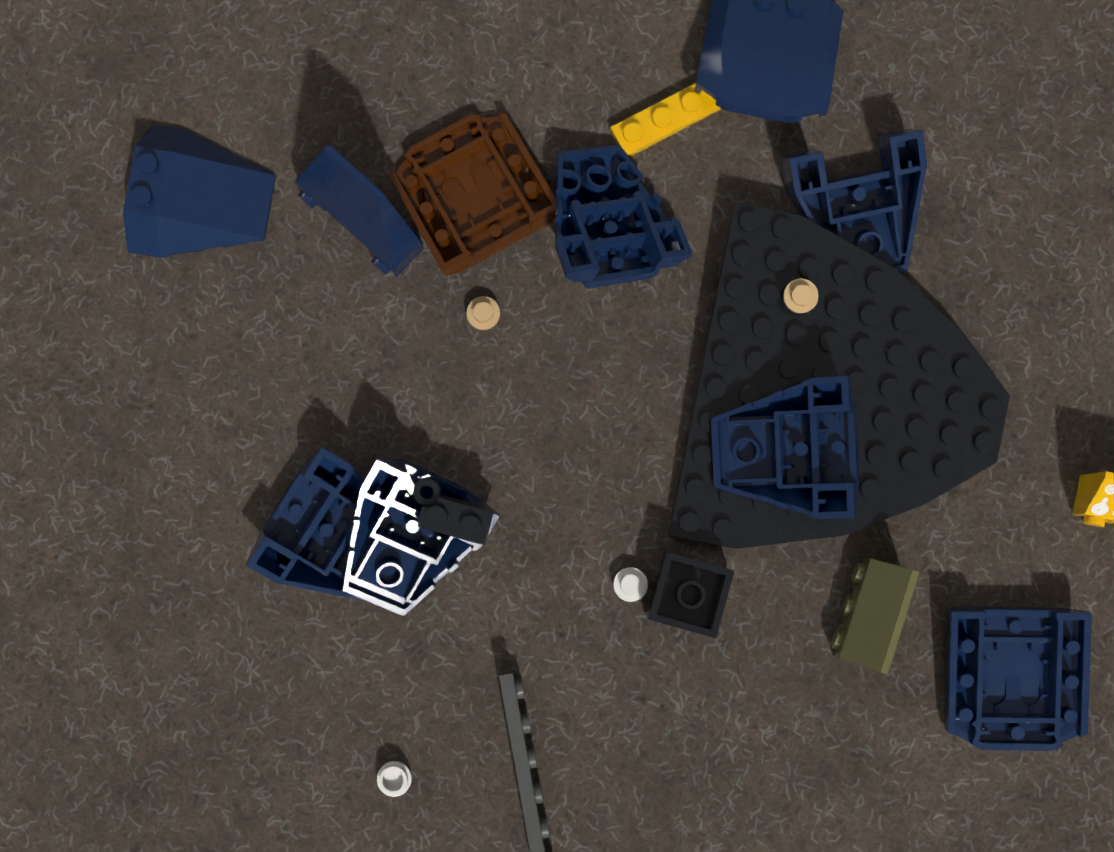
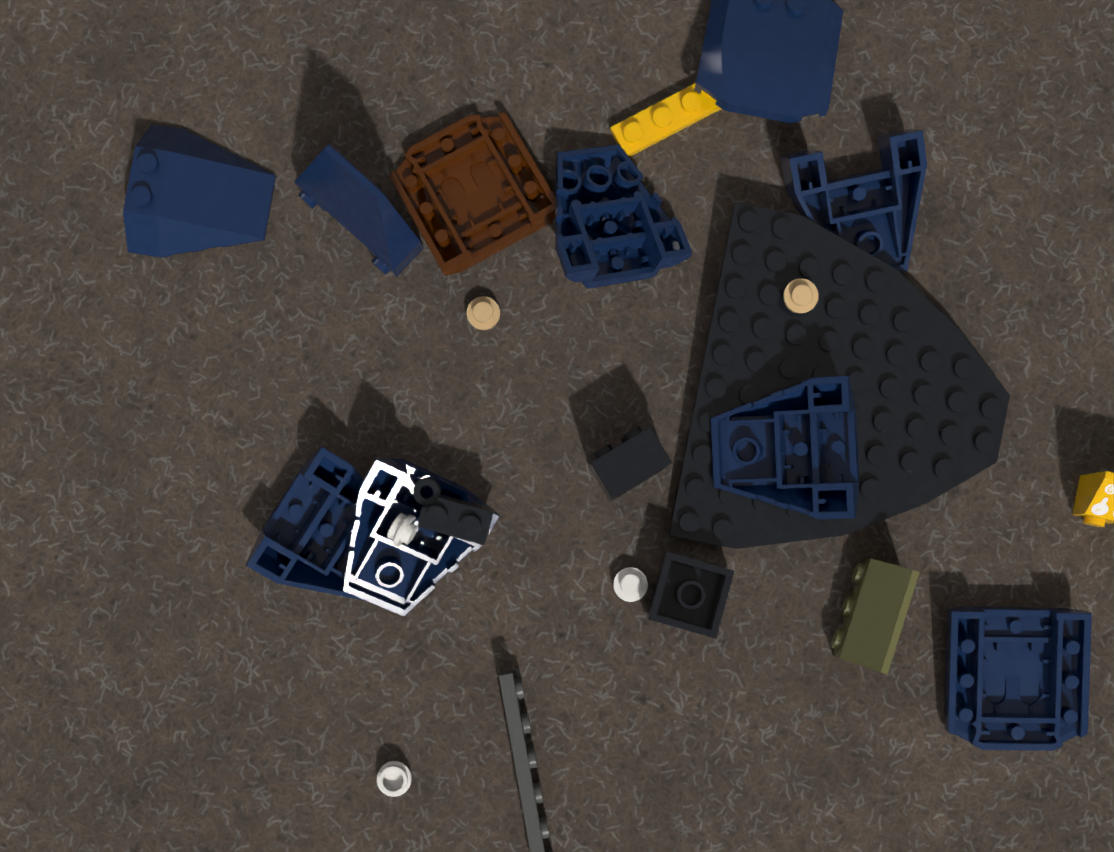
none -> white plate [387,513,418,547]
none -> black brick [589,426,673,502]

